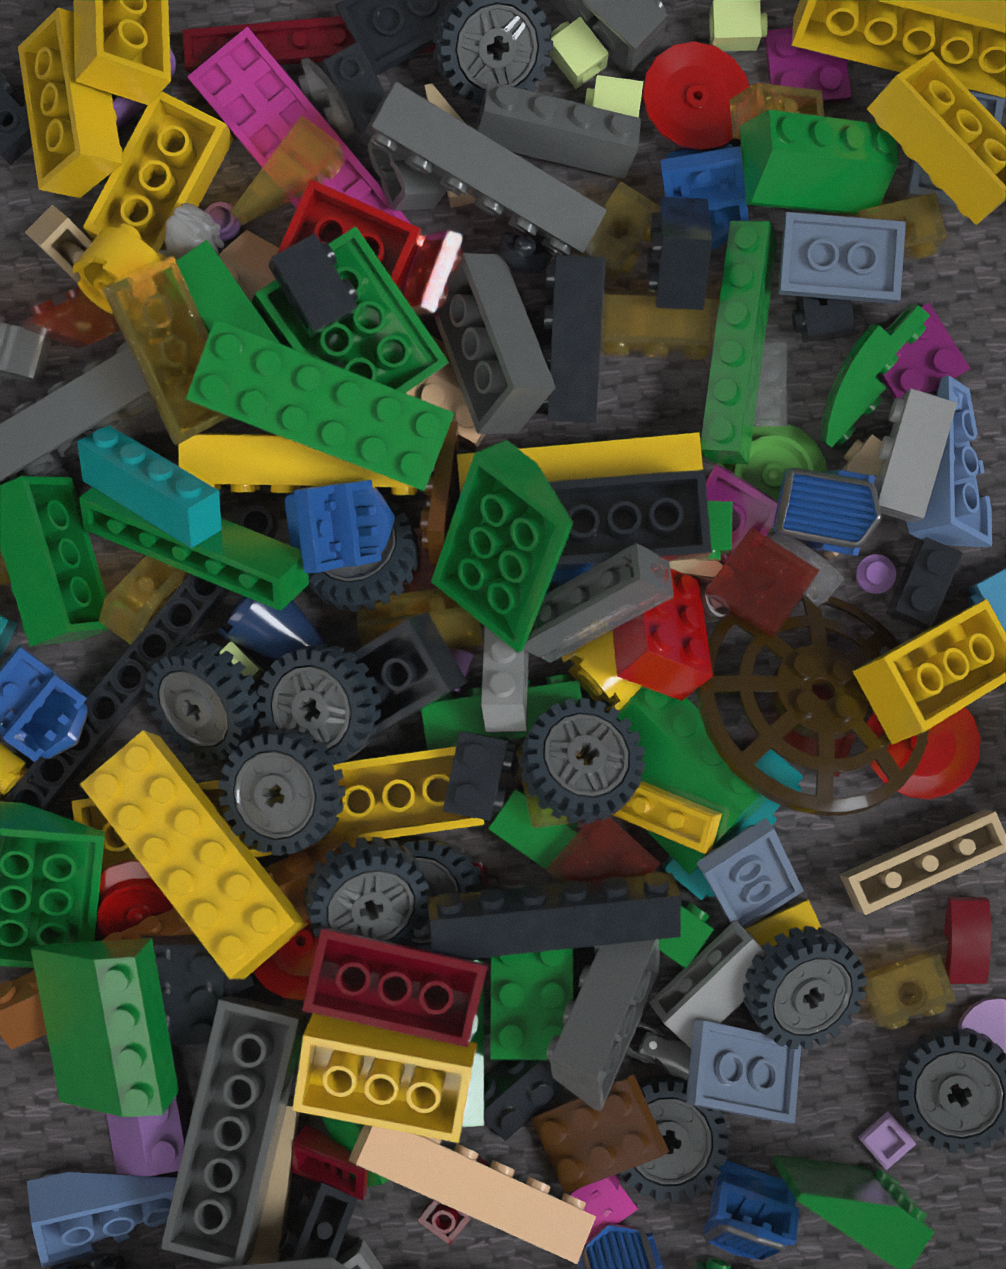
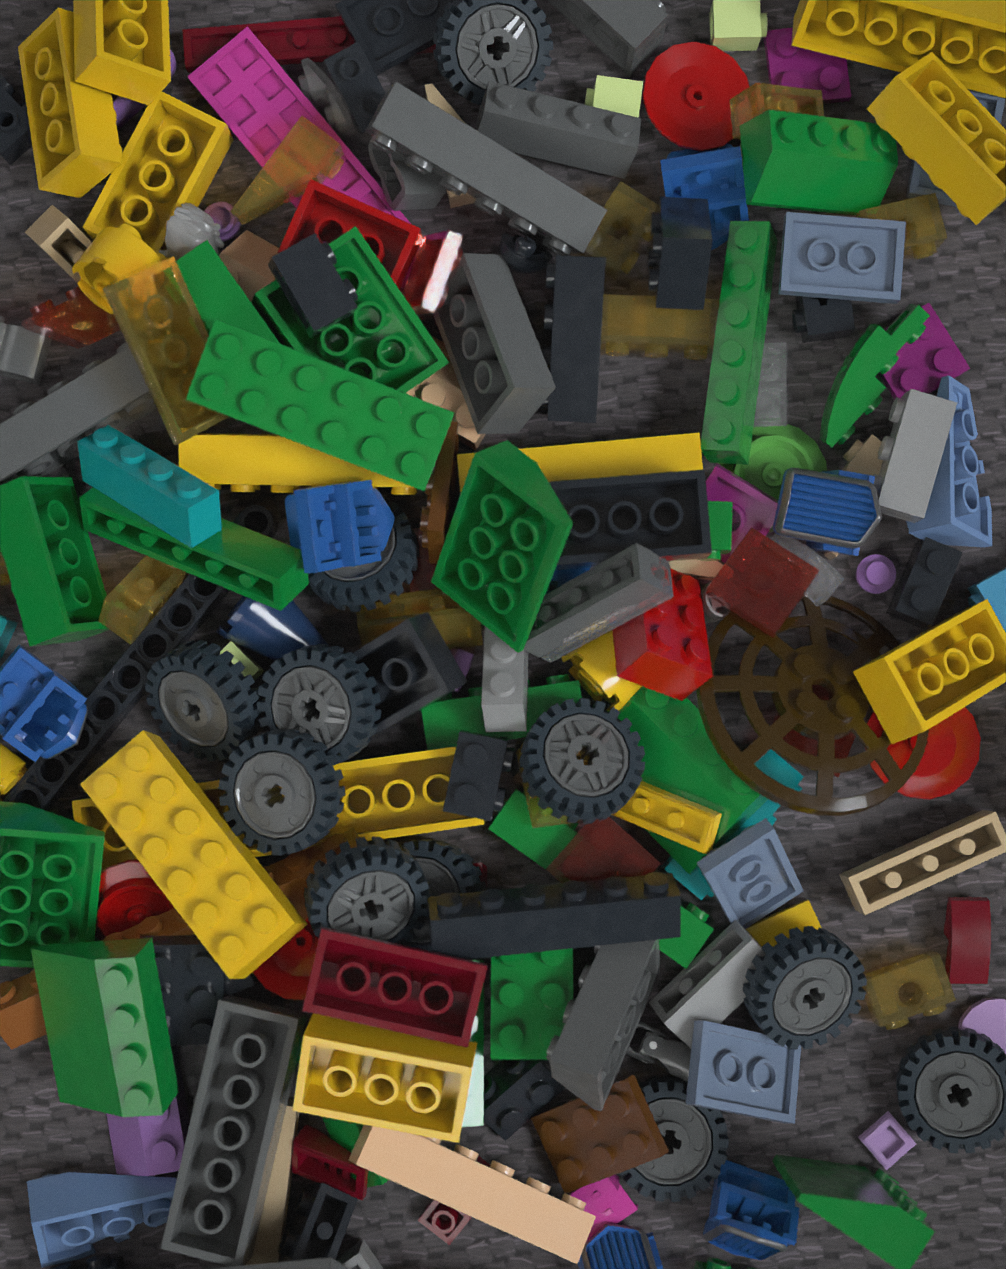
yellowish green brick [549,17,609,89] -> none

